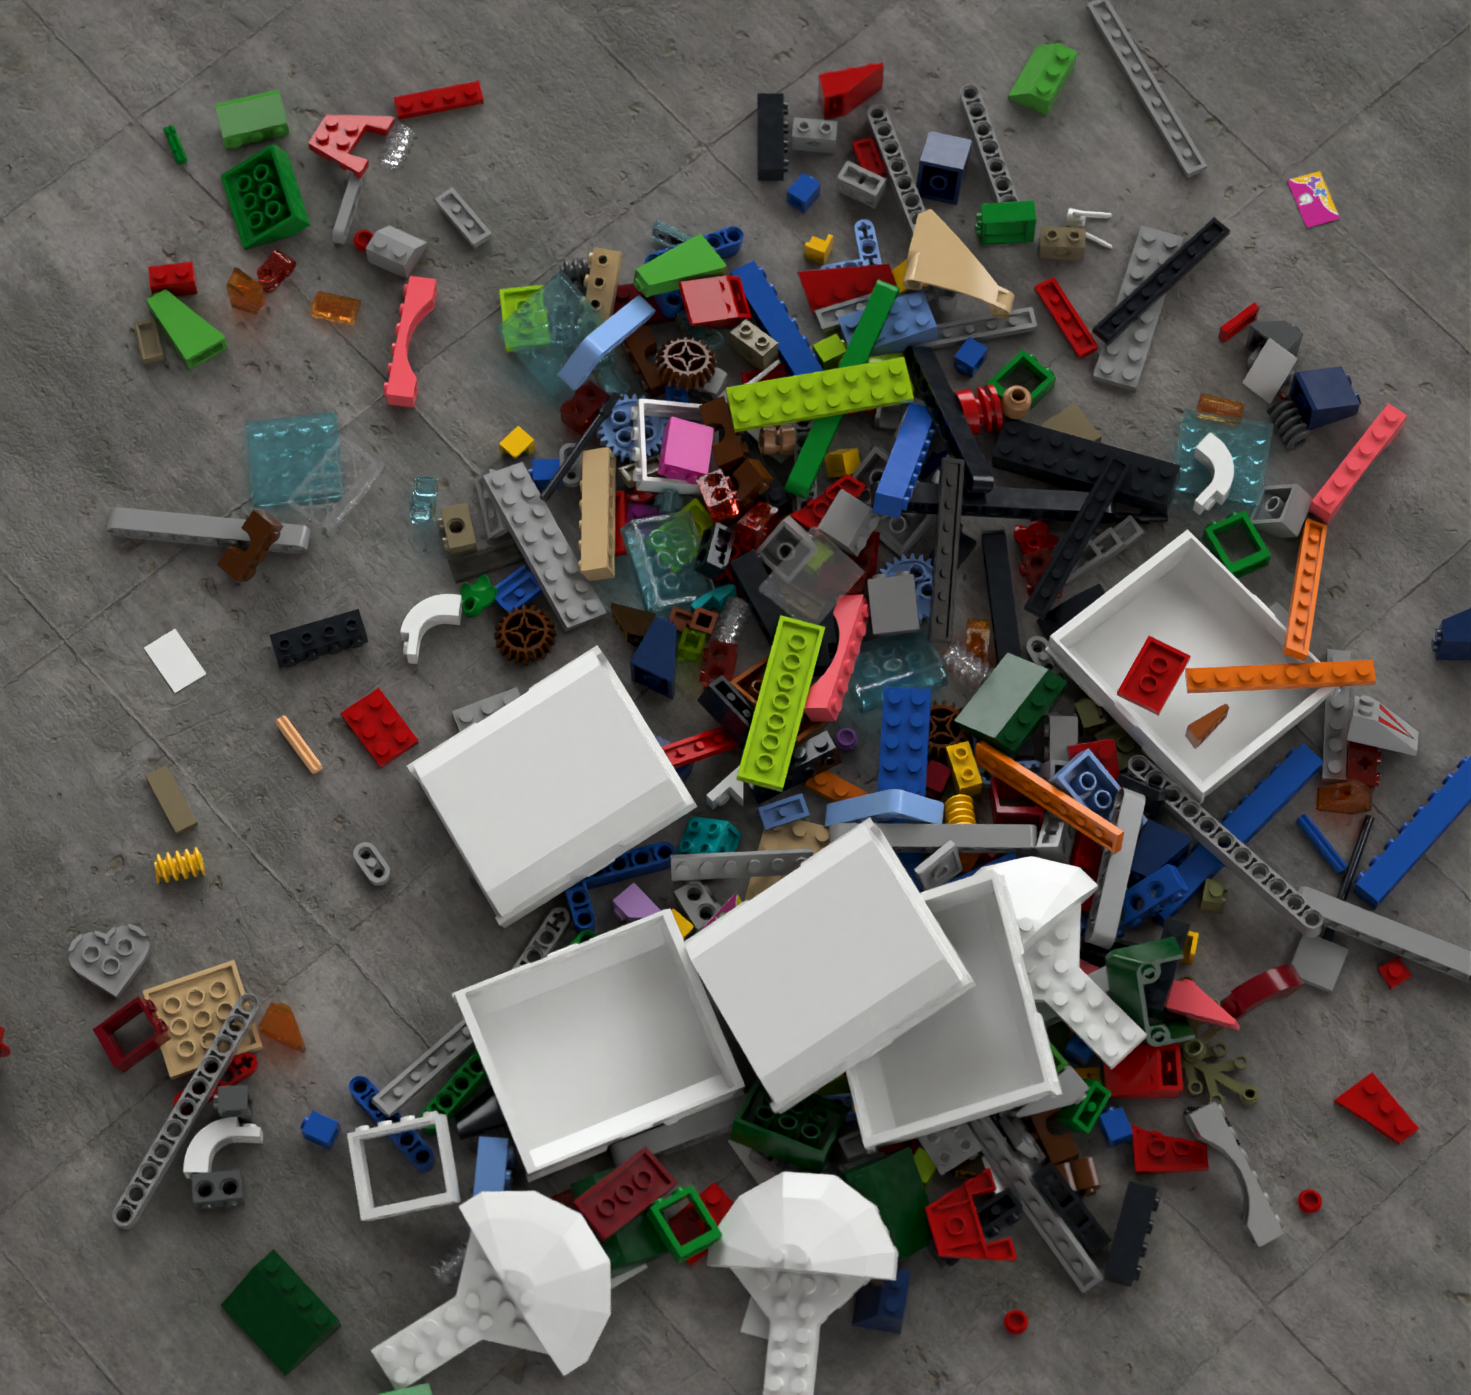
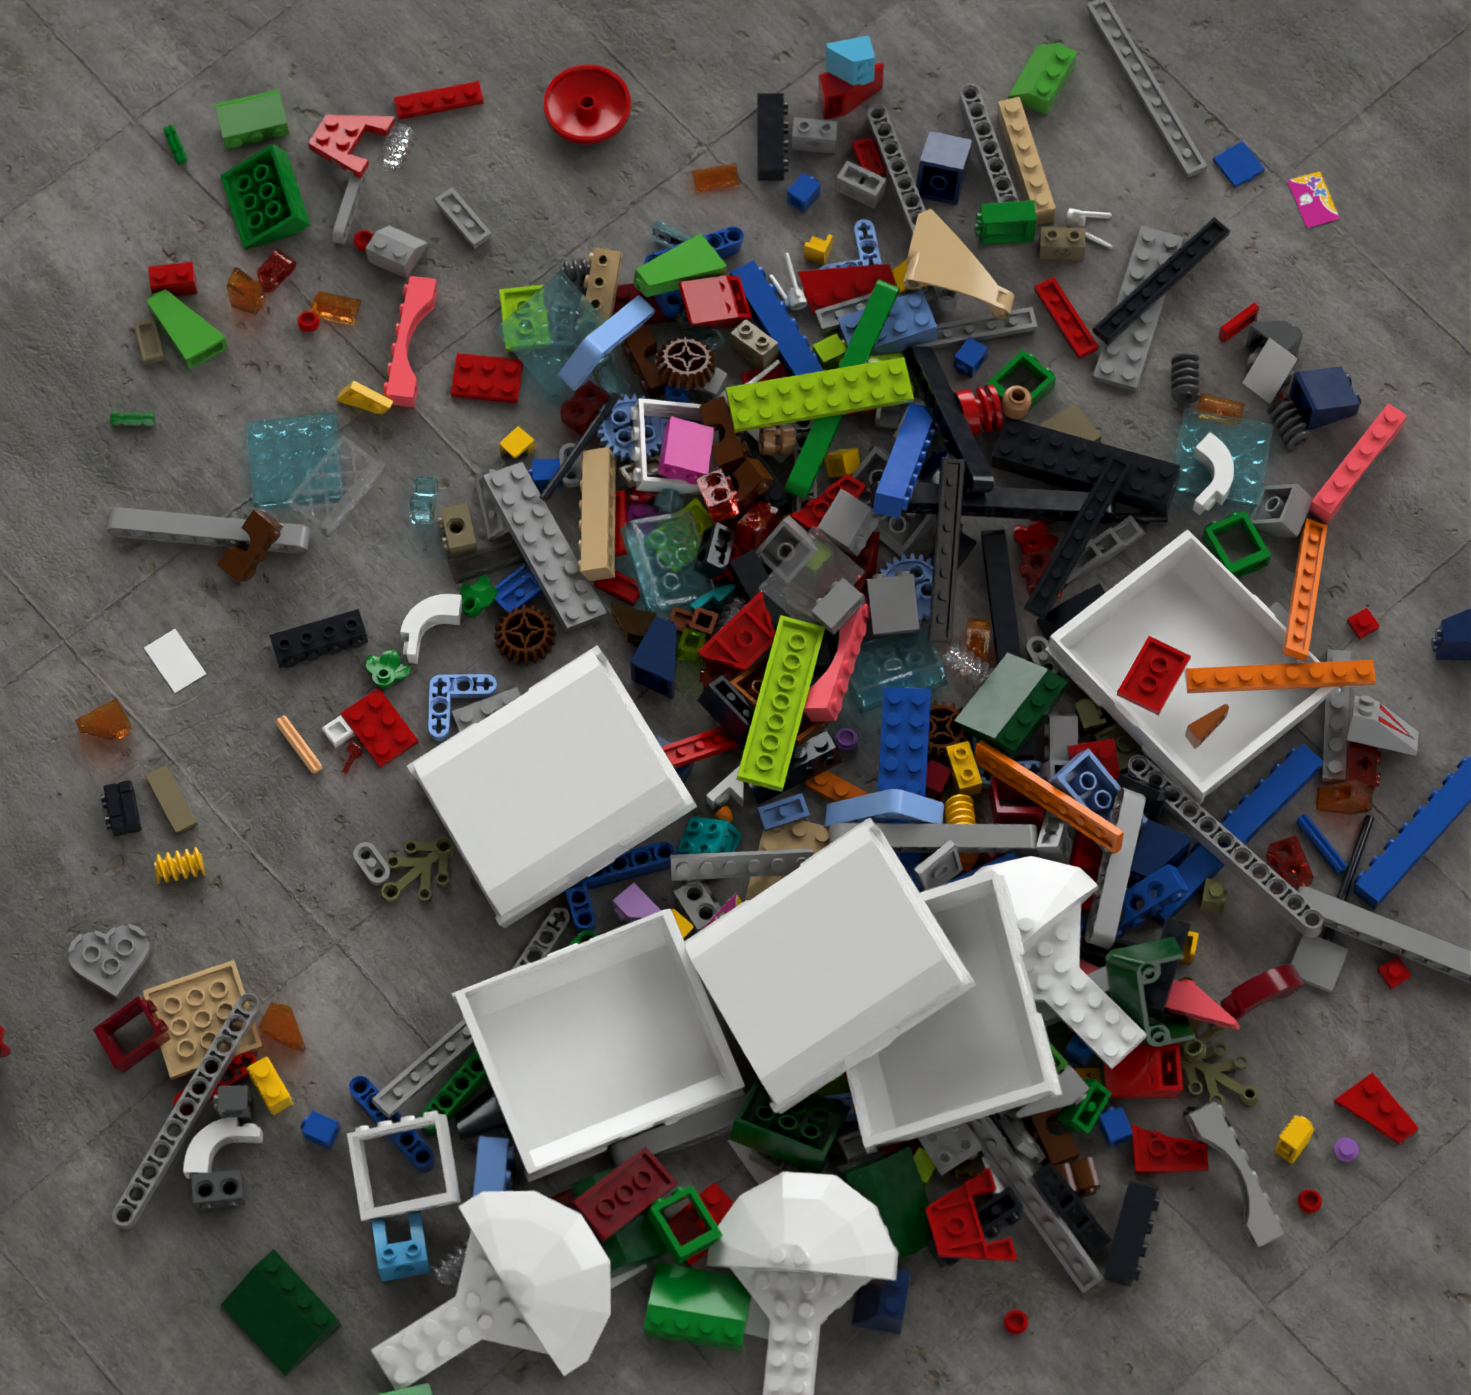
none -> clear orange slope [75,698,132,740]
none -> black brick [100,780,142,837]
none -> green axle [110,412,155,426]
none -> yellow brick [247,1057,293,1115]
none -> red plate [297,311,320,333]
none -> white tile [322,715,355,748]
none -> yellow wing [336,380,393,415]
none -> clear red hand [341,740,363,774]
none -> green plate [365,649,411,689]
none -> dark azure brick [372,1211,430,1282]
none -> olive plant [381,836,456,903]
none -> light blue beam [428,674,498,741]
none -> red plate [451,353,524,404]
none -> red dish [543,64,631,145]
none -> red tile [594,570,645,607]
none -> green slope [644,1263,752,1352]
none -> clear orange slope [692,163,739,192]
none -> red wing [697,591,776,672]
none -> orange hinge [712,805,733,823]
none -> white plant [769,253,808,310]
none -> light grey brick [811,578,865,635]
none -> medium azure slope [825,35,875,85]
none -> tan brick [997,97,1056,225]
none -> dark grey piece [1171,352,1200,404]
none -> blue piece [1213,141,1265,188]
none -> clear red brick [1266,835,1314,890]
none -> yellow brick [1274,1115,1315,1164]
none -> medium lavender plate [1334,1138,1359,1162]
none -> red plate [1347,608,1380,640]

